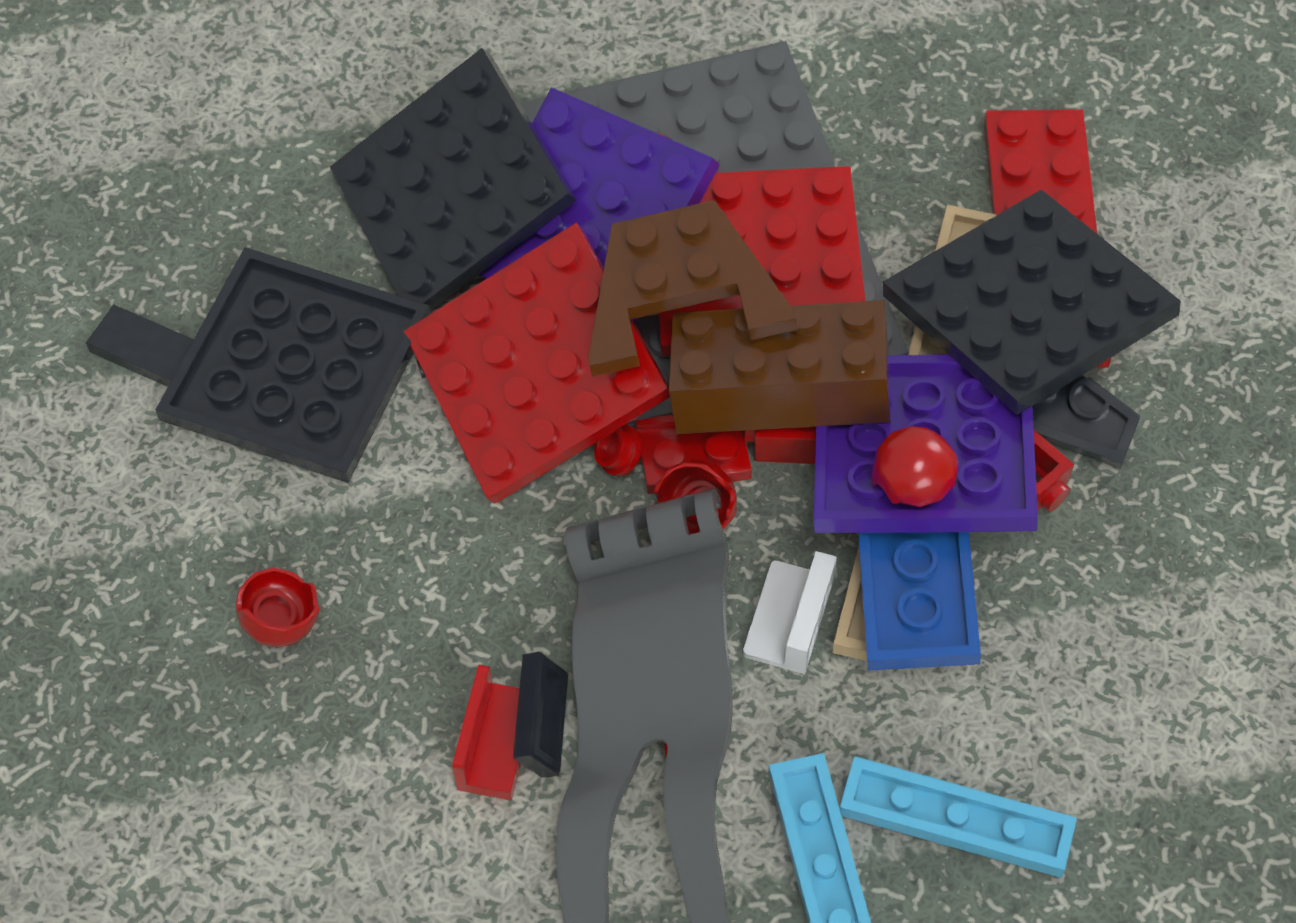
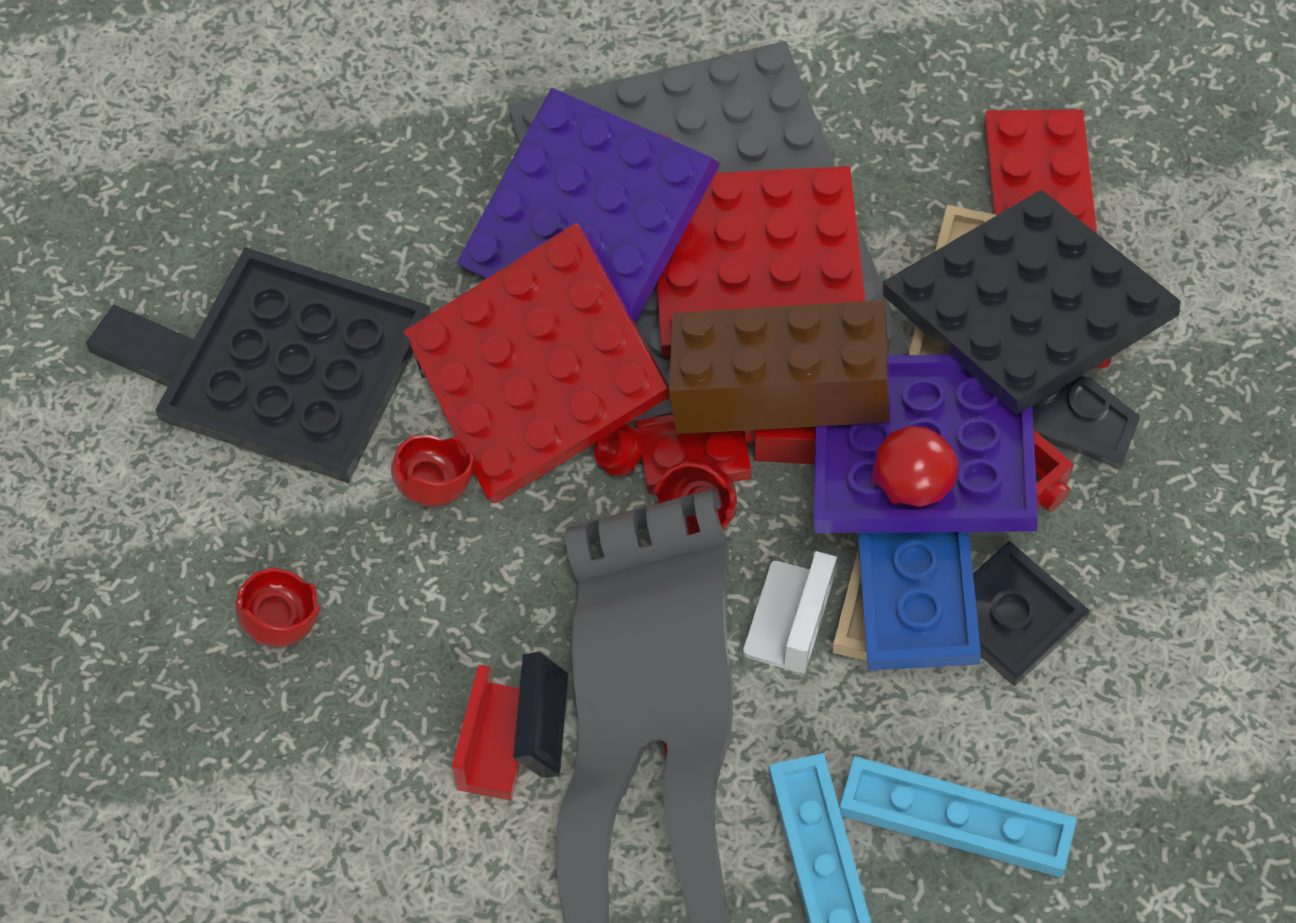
black plate [330,48,577,311] -> none
reddish brown wing [588,200,798,377] -> none
none -> red hair [391,434,475,507]
none -> black tile [973,541,1090,687]

